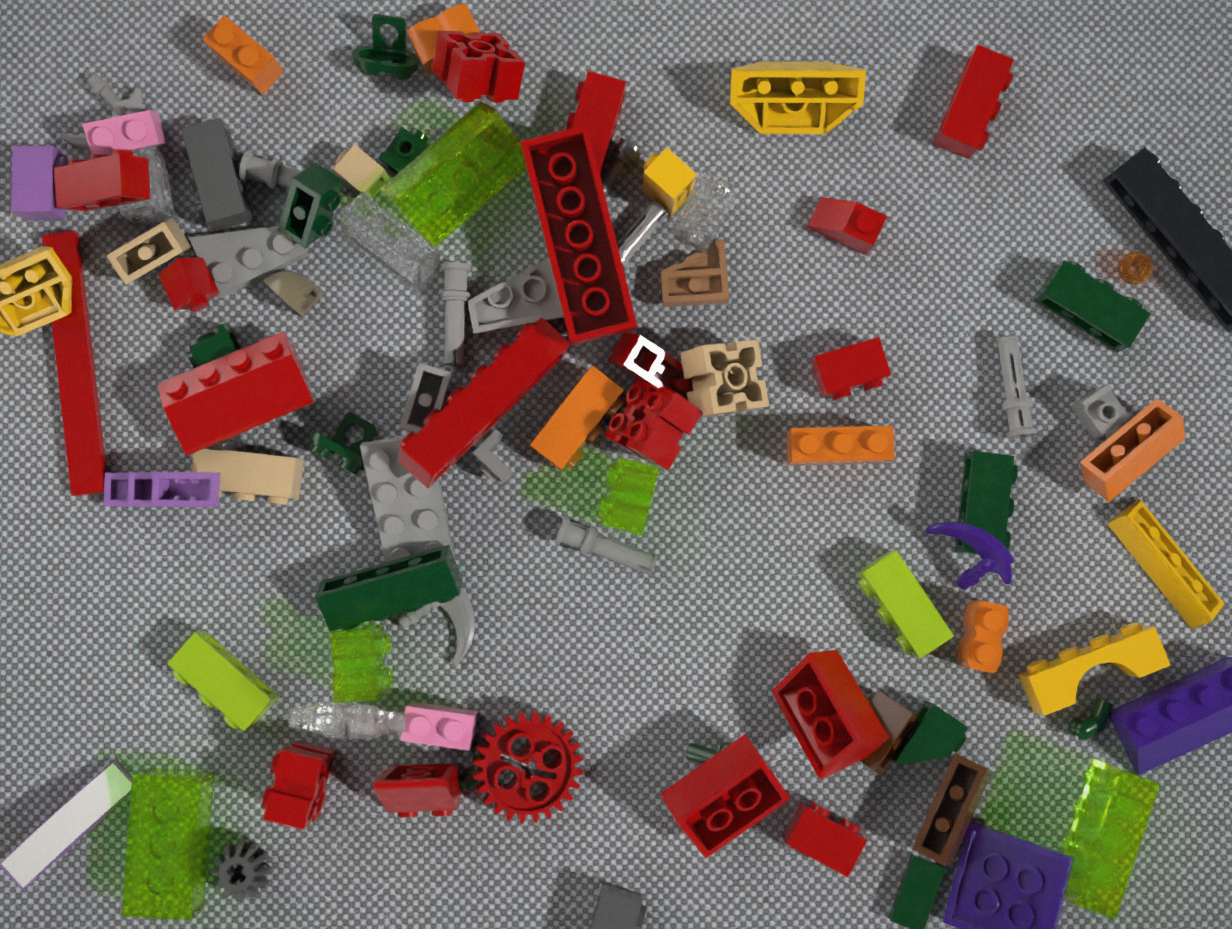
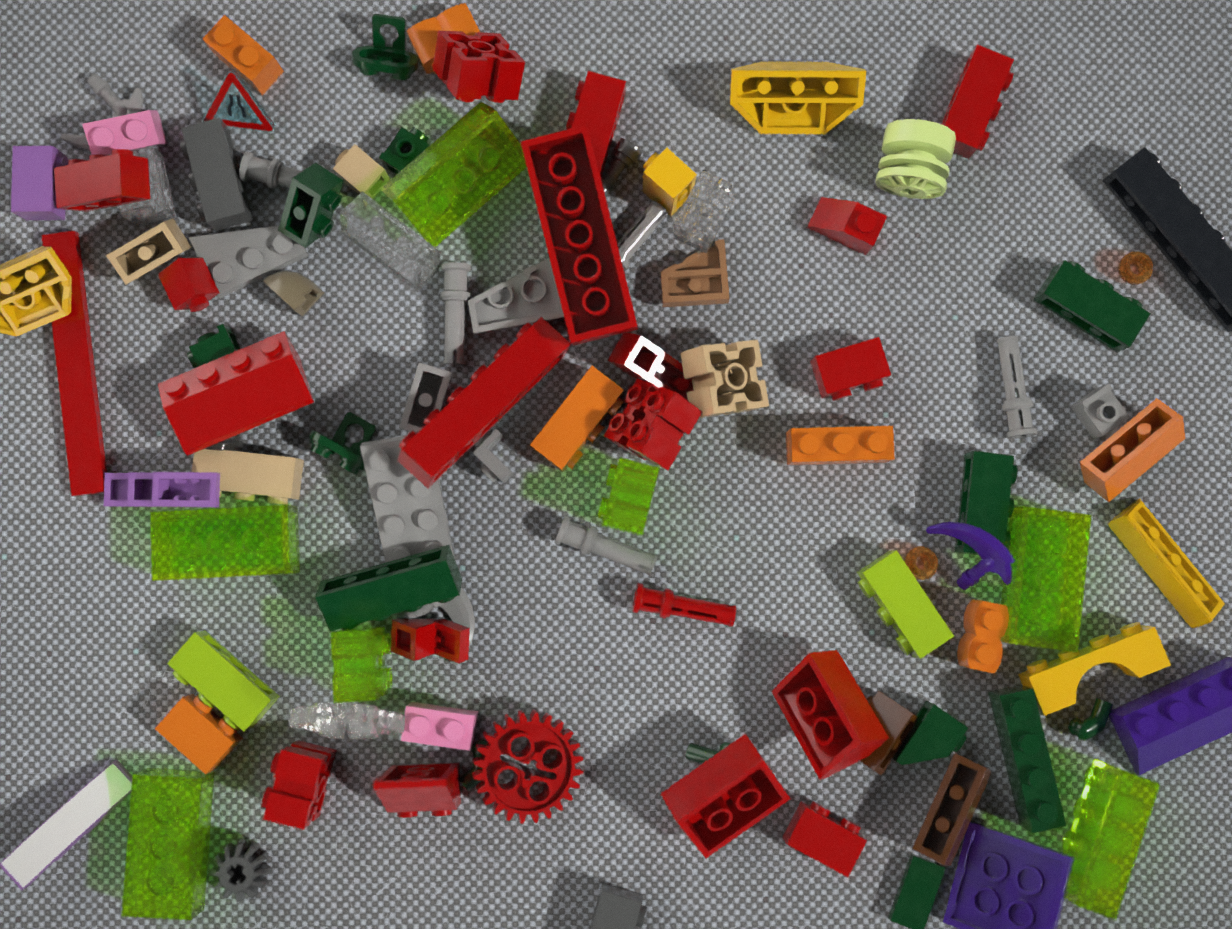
none -> clear neon green brick [150,505,300,581]
none -> orange brick [155,694,243,775]
none -> piece [203,69,275,132]
none -> red slope [391,618,470,663]
none -> red pin [632,583,736,627]
none -> yellowish green wheel [875,119,956,199]
none -> clear orange plate [904,546,938,580]
none -> dark green brick [988,685,1067,833]
none -> clear neon green brick [1000,506,1092,652]

